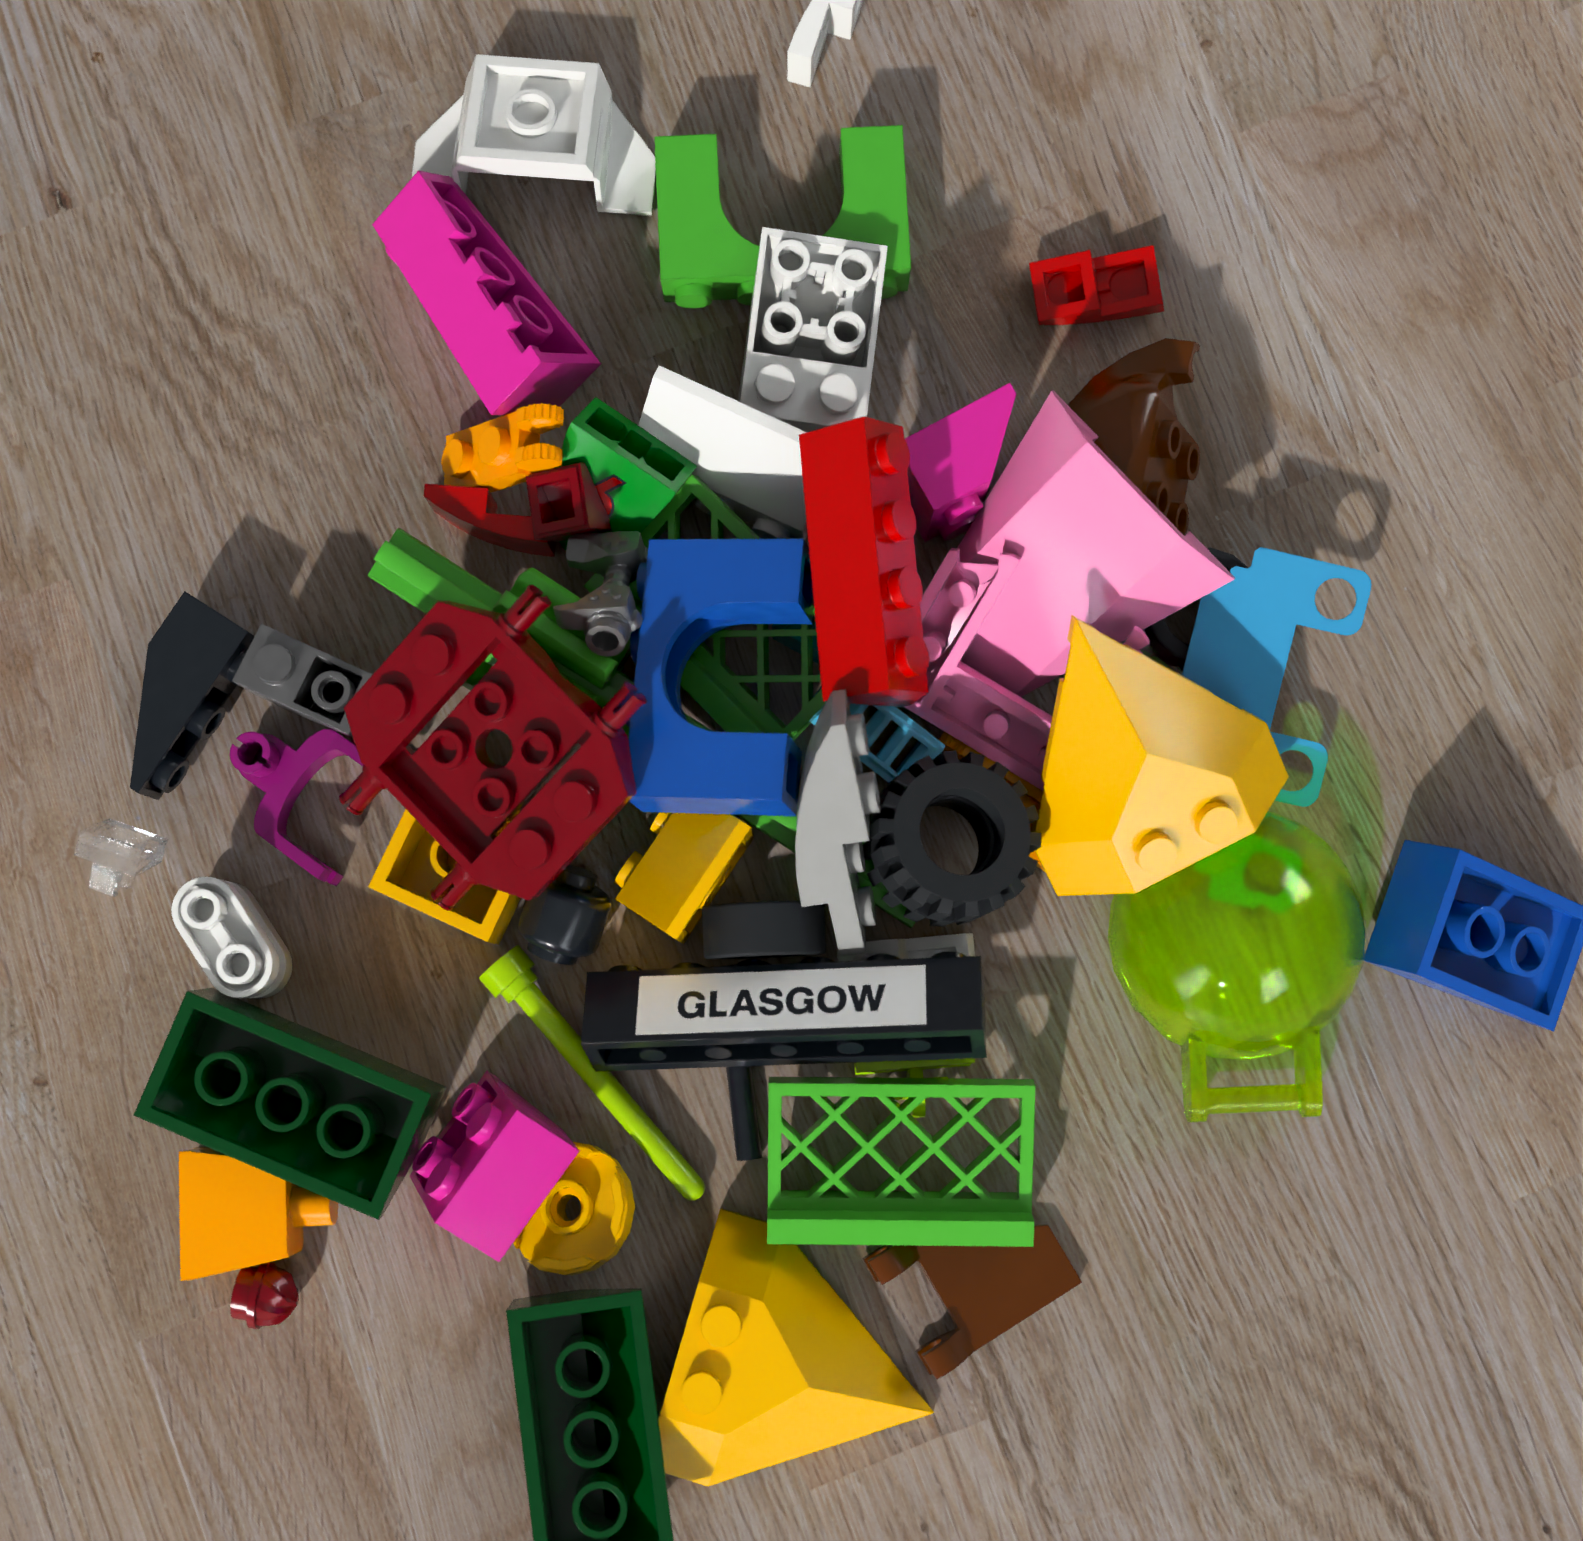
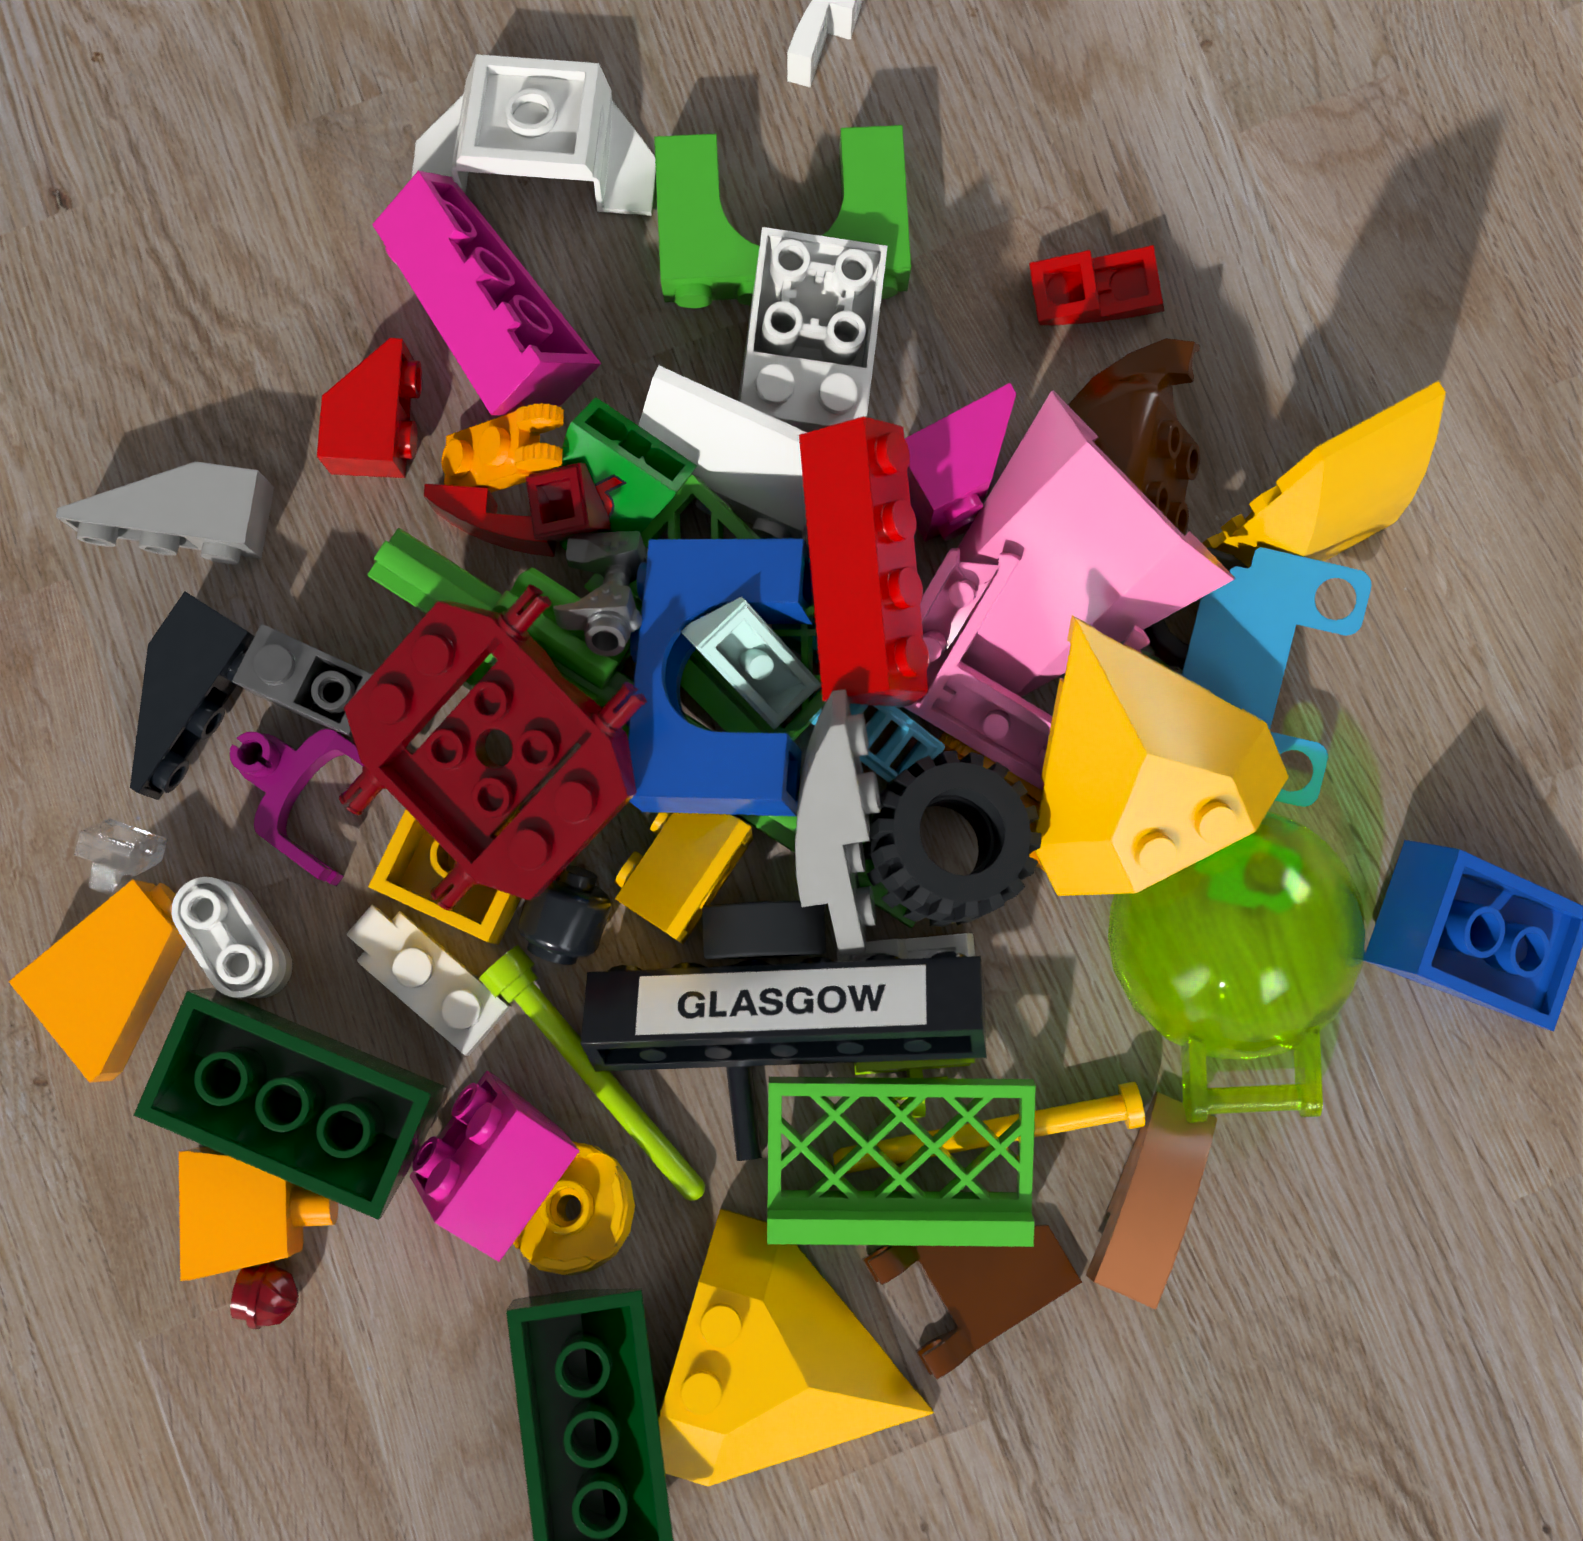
none -> light orange slope [9,879,186,1083]
none -> light grey slope [56,461,274,564]
none -> red slope [317,338,422,478]
none -> white hinge [346,904,511,1056]
none -> light aqua slope [681,597,821,730]
none -> yellow bar [833,1081,1145,1174]
none -> nougat slope [1086,1092,1217,1310]
none -> yellow wedge [1202,381,1446,568]

